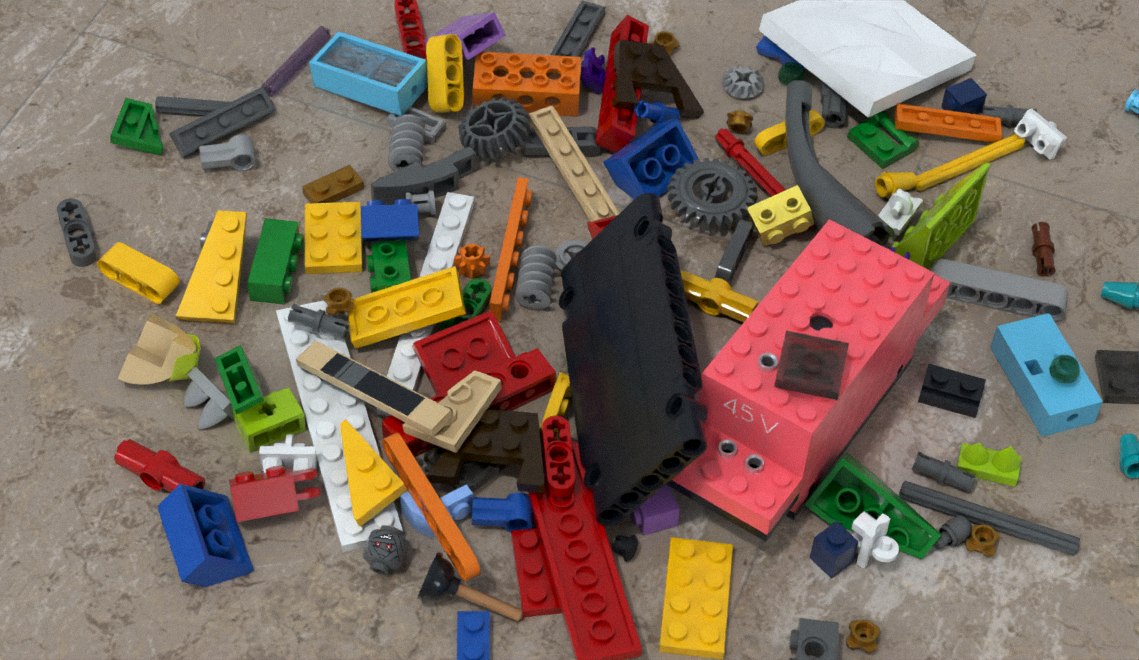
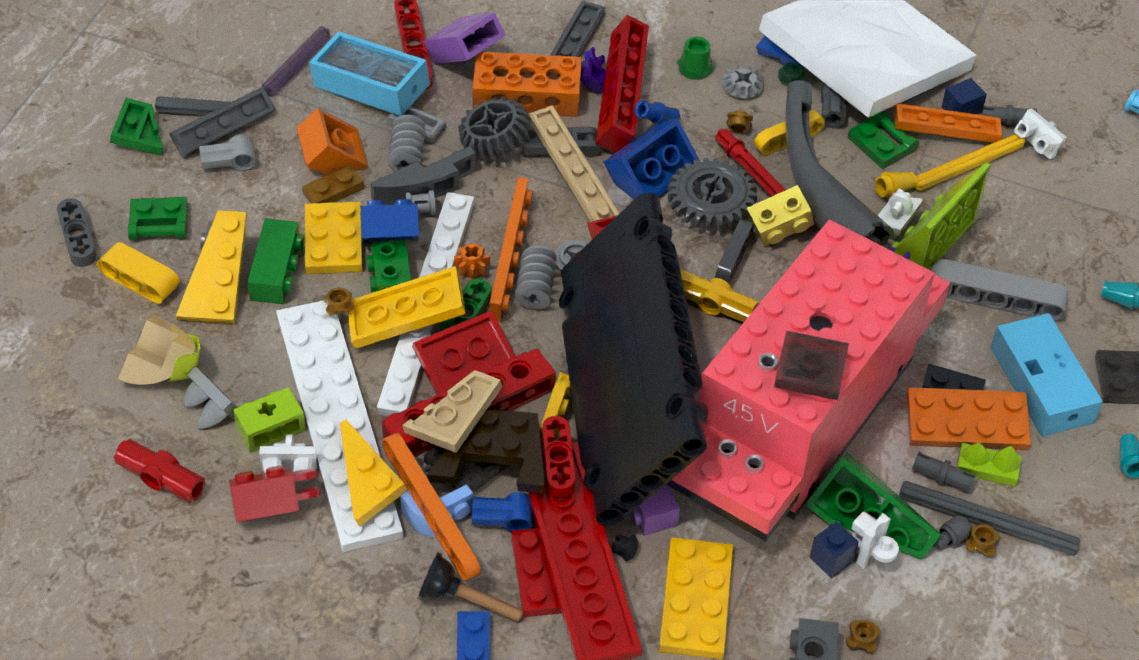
blue slope [157,484,254,587] -> none
green slope [214,345,264,415] -> none
dark grey pin [288,304,350,339] -> none
tile [296,340,453,437] -> none
dark grey head [363,525,409,575] -> none
yellow beam [426,34,464,113] -> none
dark brown wing [612,39,704,118] -> none
pearl gold plate [649,31,680,56] -> none
copper pin [1031,222,1056,277] -> none
clear green plate [1049,355,1080,384] -> none
none -> green plate [128,197,188,240]
none -> orange slope [297,108,368,175]
none -> green piece [677,37,714,80]
none -> orange plate [906,387,1031,450]

